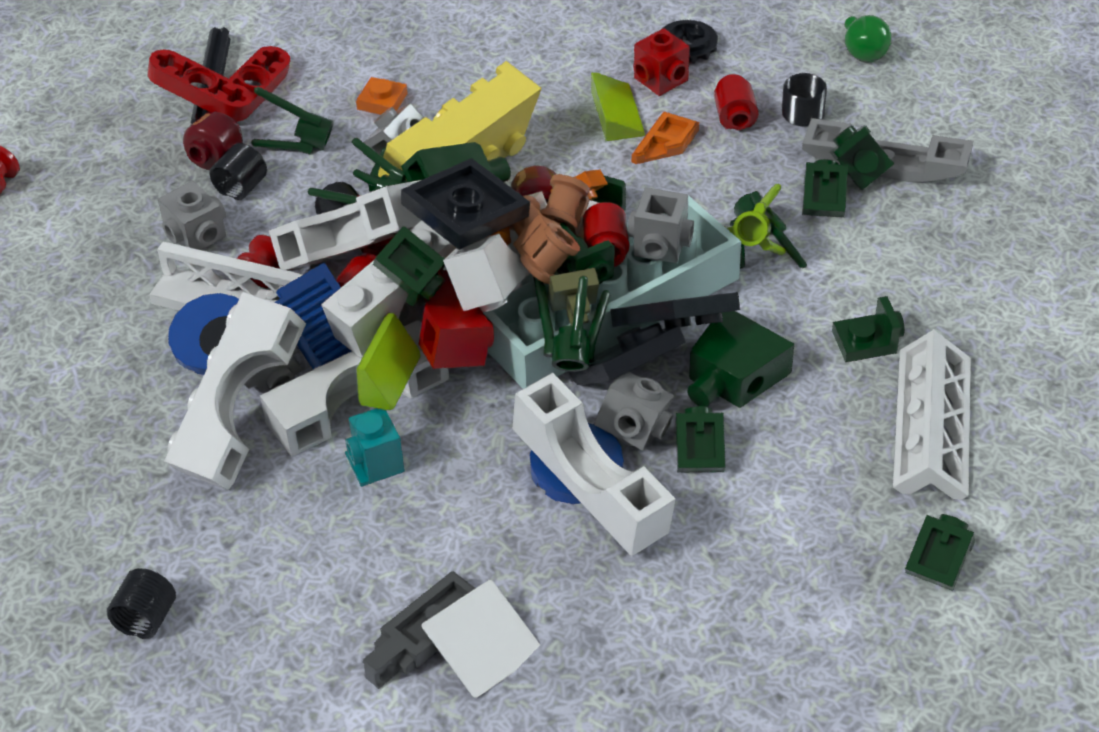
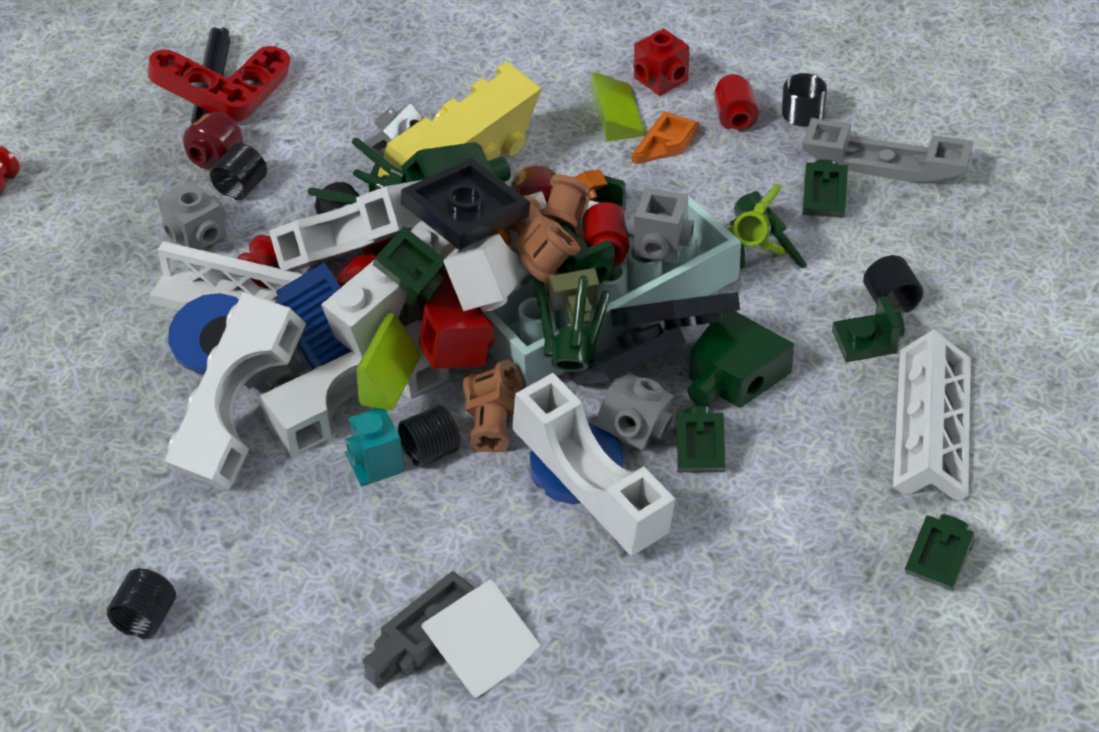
dark green plant [251,87,334,155] -> none
orange plate [356,77,408,115] -> none
black gear [662,20,718,64] -> none
dark green bracket [830,125,894,190] -> none
green piece [844,15,892,62] -> none
none -> black piece [398,404,461,467]
none -> nougat connector [463,359,524,452]
none -> black piece [863,255,924,313]

